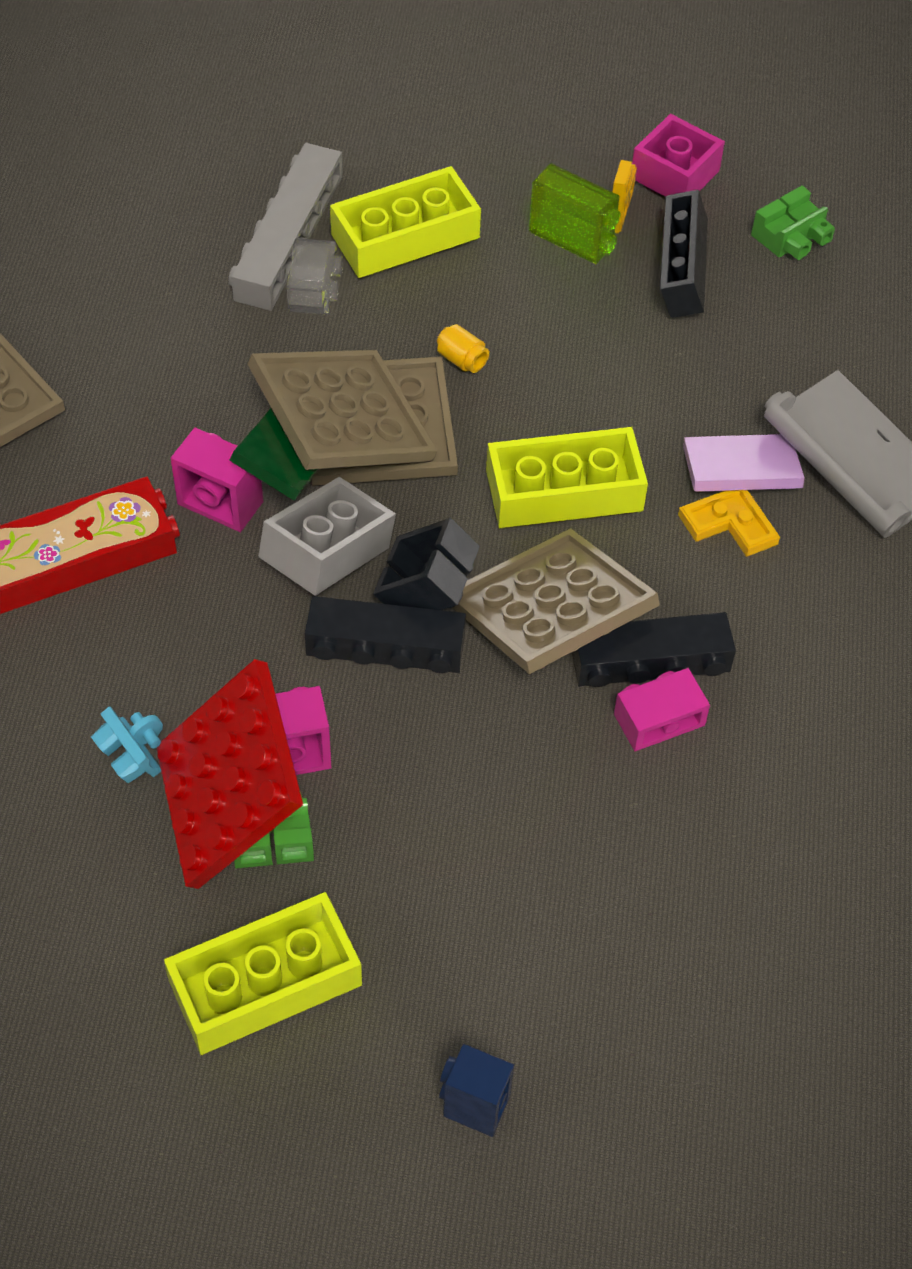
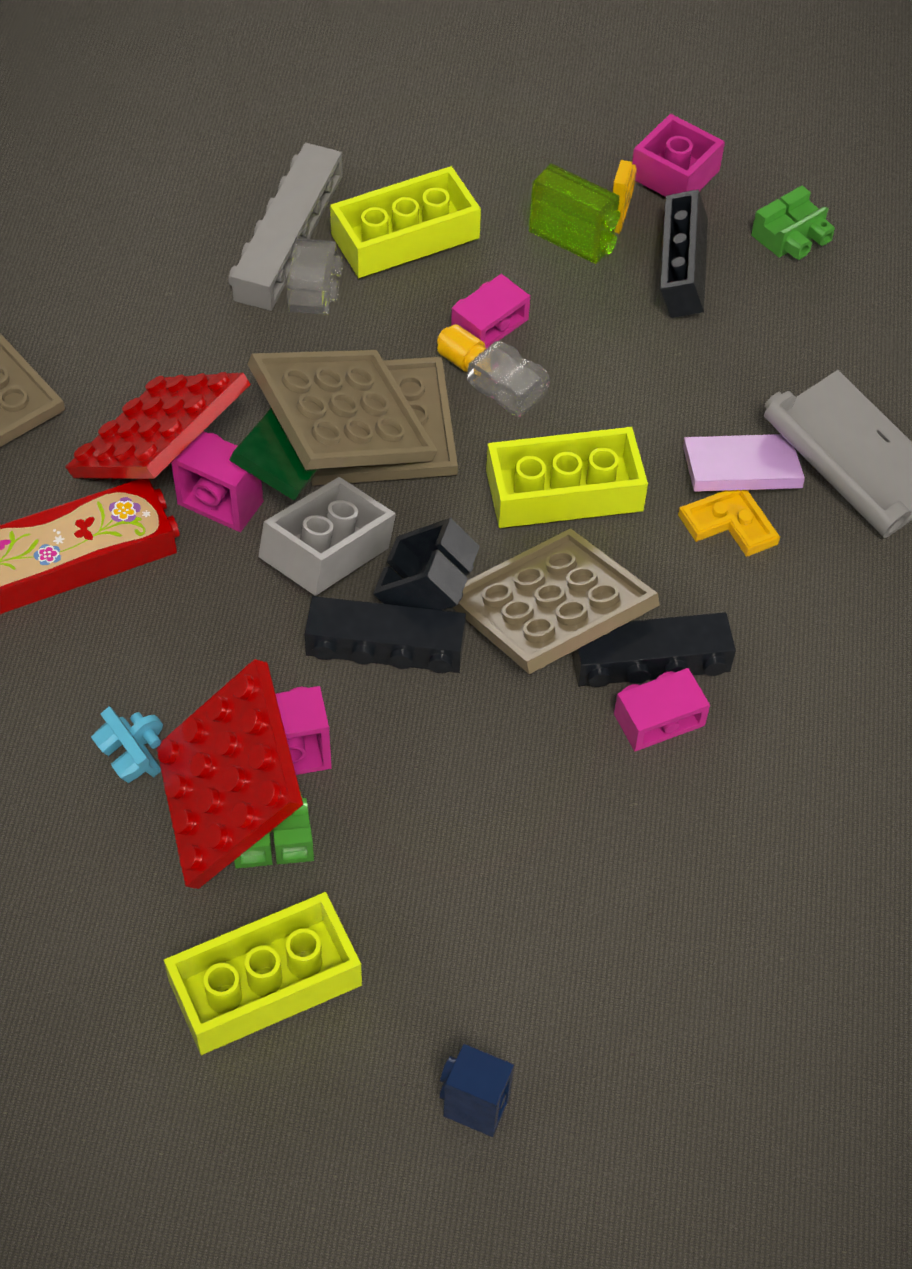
none -> red plate [65,372,251,479]
none -> dark pink brick [451,274,530,349]
none -> clear brick [467,341,550,417]

